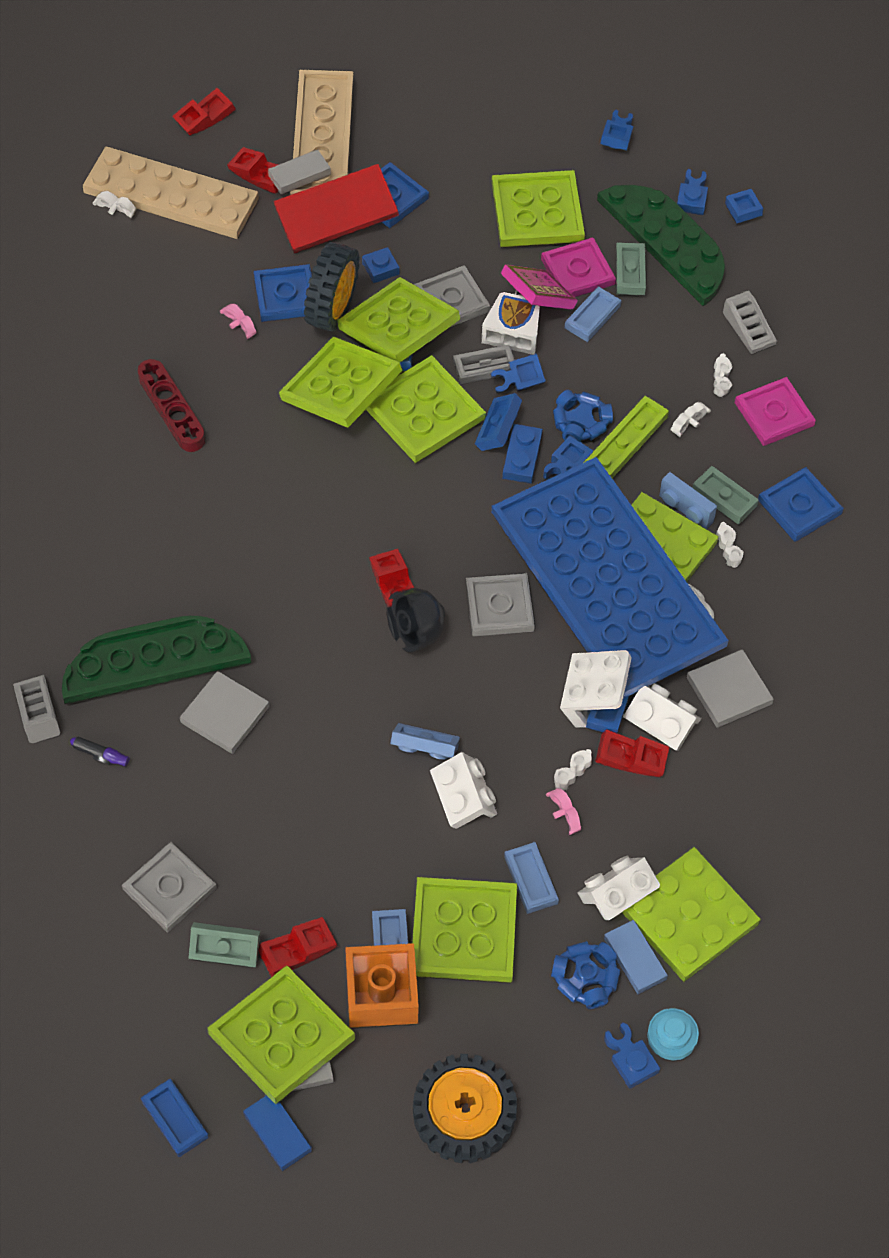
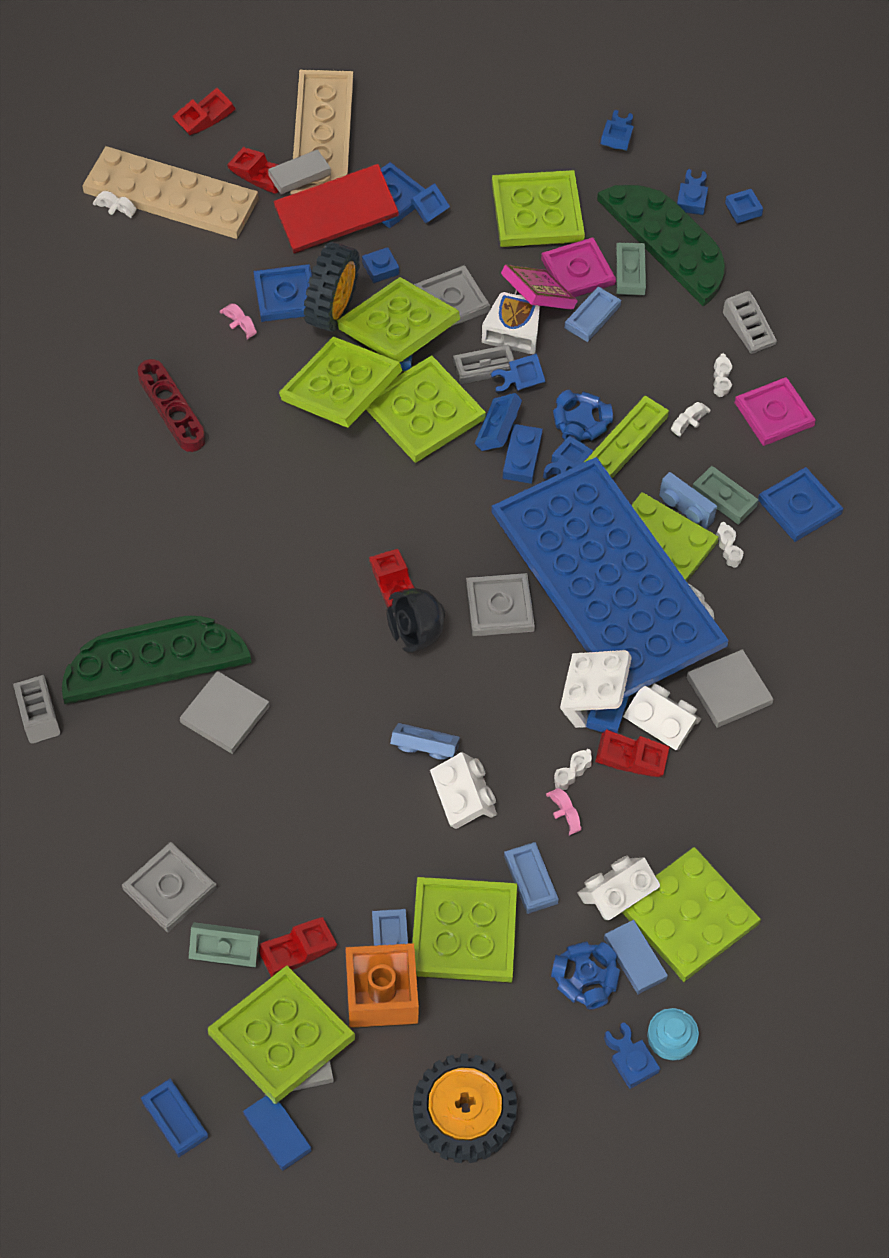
piece [70,736,130,767] -> none
none -> blue plate [410,183,450,223]

